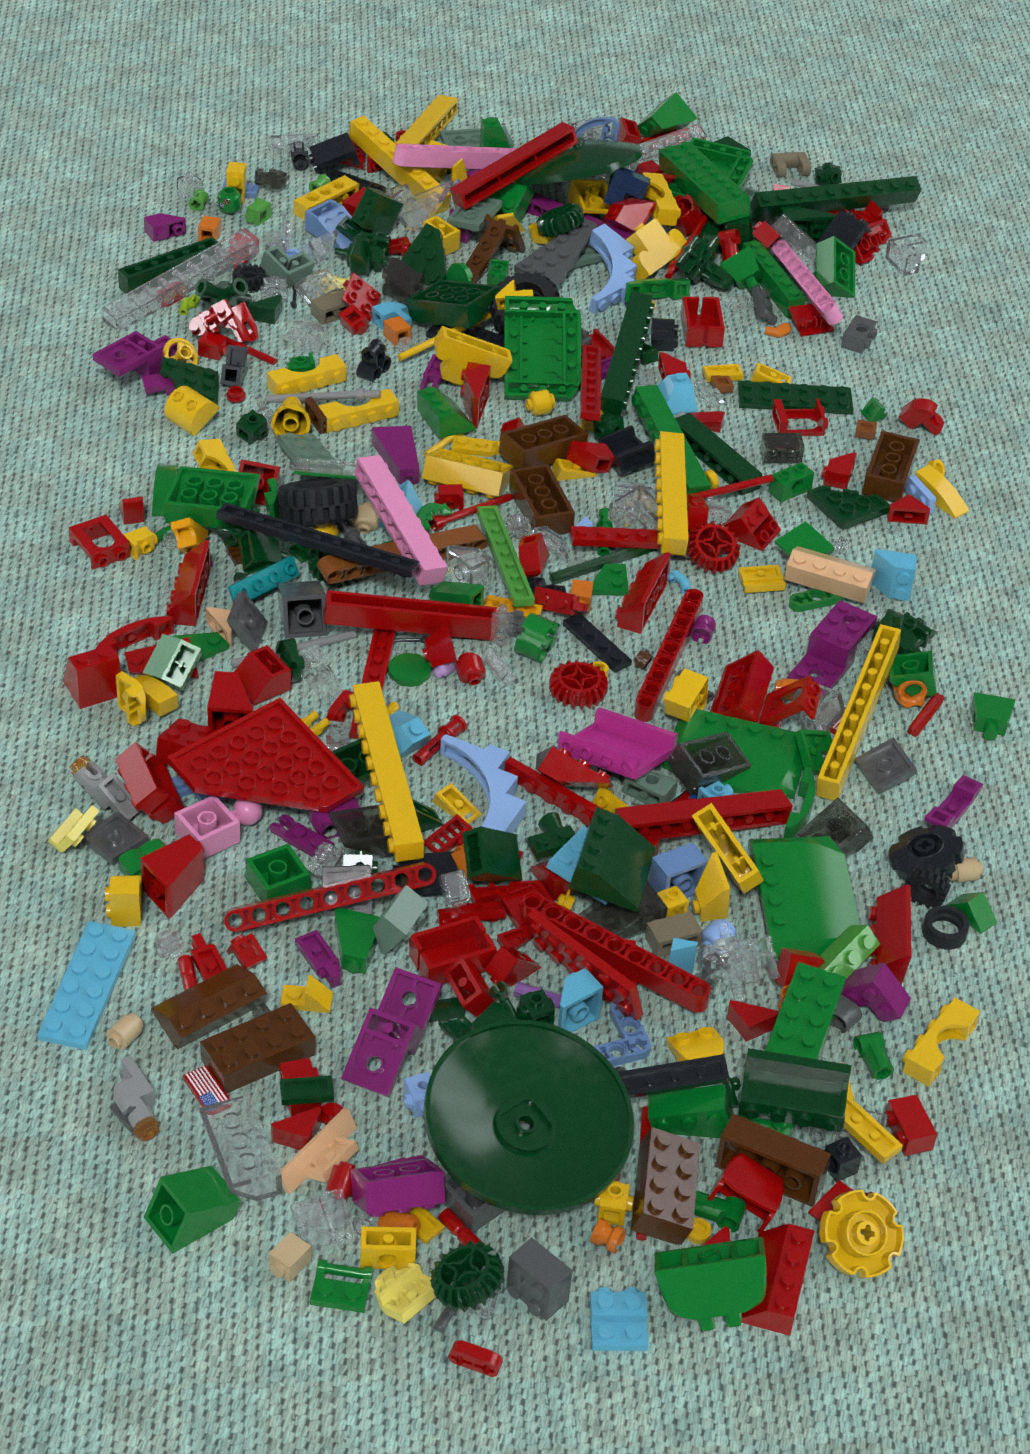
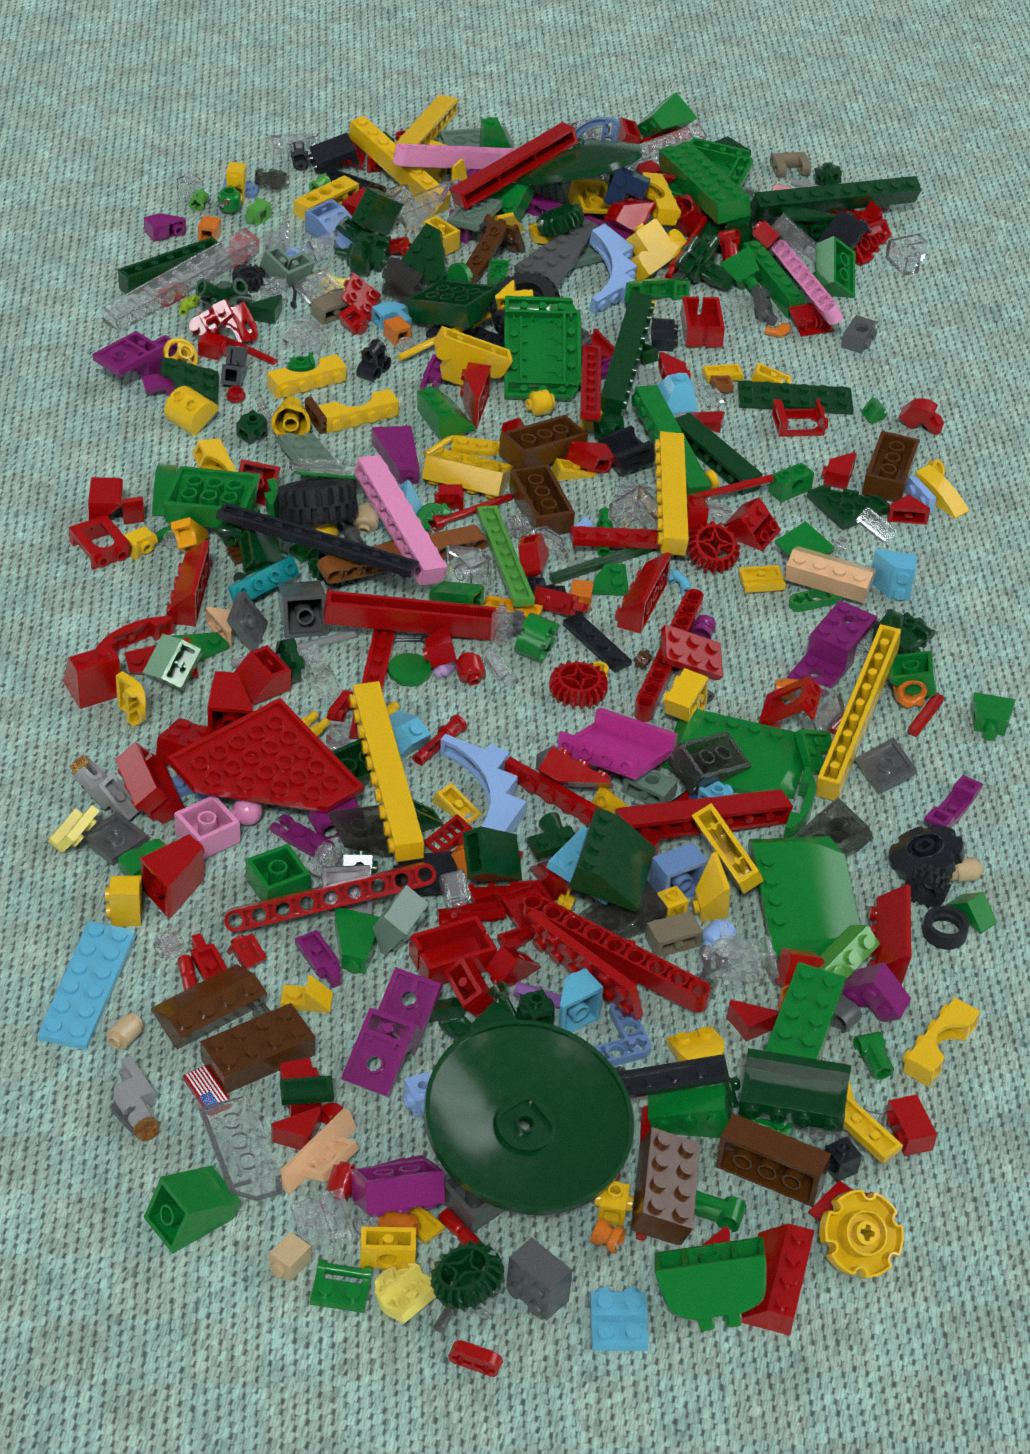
yellow slope [135,675,178,717] -> none
light grey bar [265,388,381,403] -> none
medium azure slope [669,938,698,974] -> none
yellow tile [687,1217,712,1244] -> none
red piece [707,1153,785,1233] -> none
red slope [710,650,774,723] -> none
clear smoke brick [760,433,805,463] -> none
dark orange plate [855,420,877,440] -> none
none -> red slope [88,477,123,520]
none -> red plate [661,624,723,680]
none -> clear plate [855,506,899,545]

